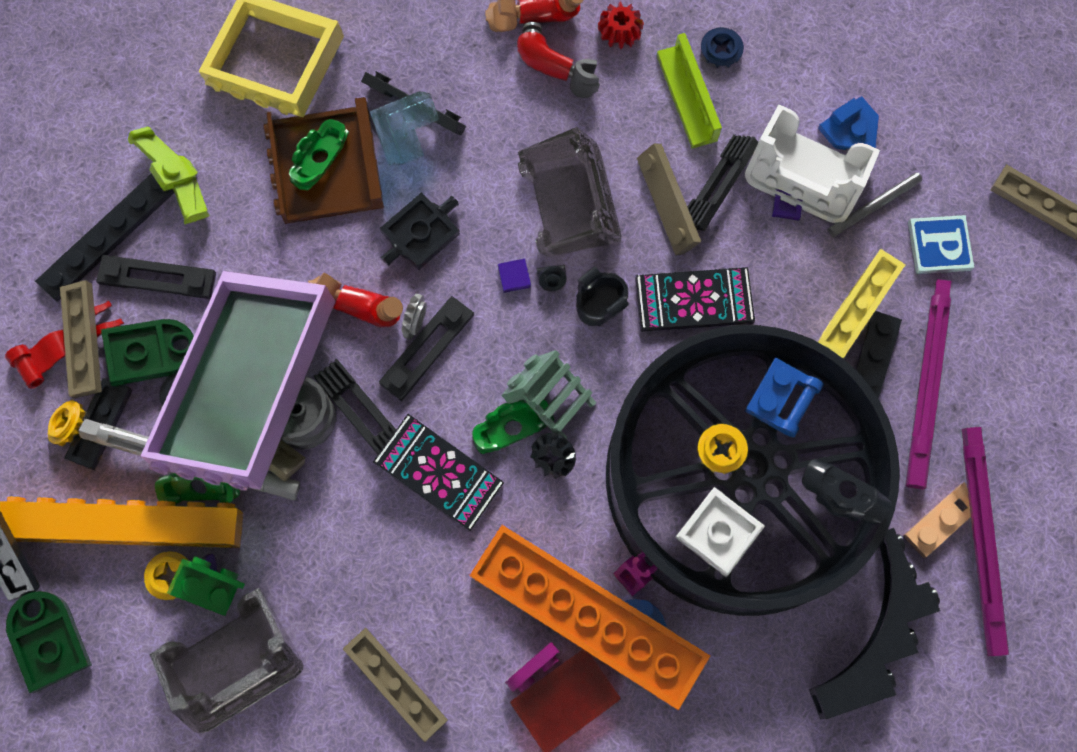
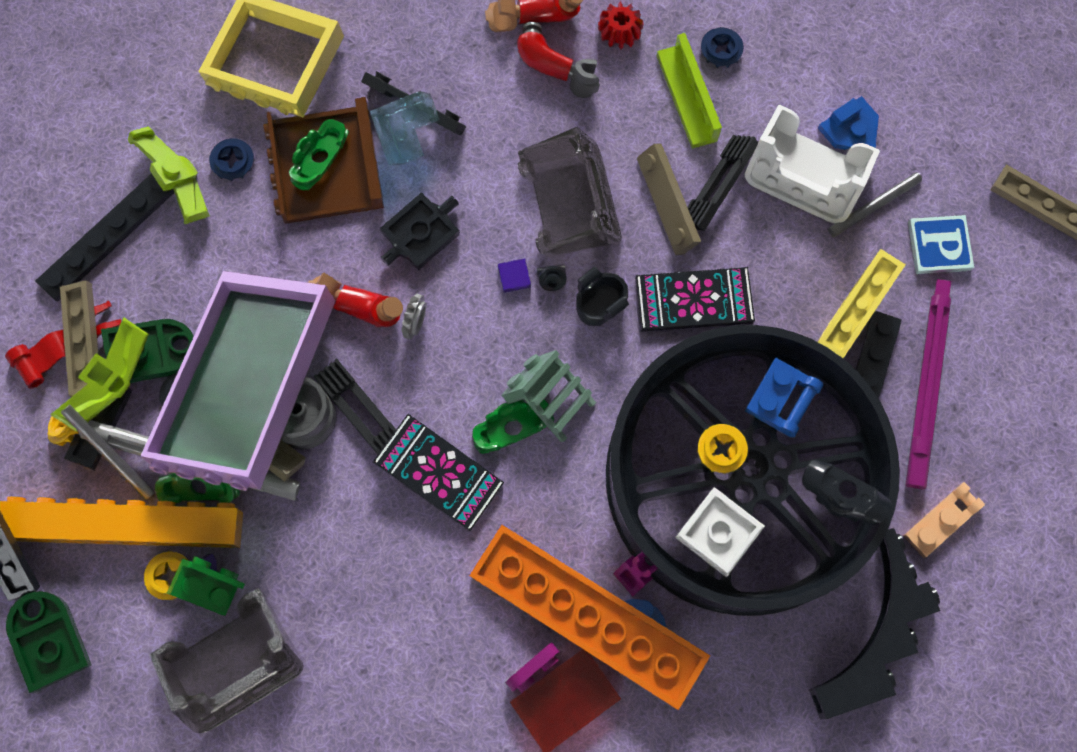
black container [96,255,216,299] -> none
dark tan plate [343,627,448,742] -> none
black container [379,296,474,401] -> none
black gear [530,433,576,479] -> none
dark purple tile [772,189,803,221] -> none
magenta piece [961,427,1009,656] -> none
none -> lime plate [50,317,149,432]
none -> flat silver bar [61,405,154,500]
none -> dark blue gear [209,138,255,181]

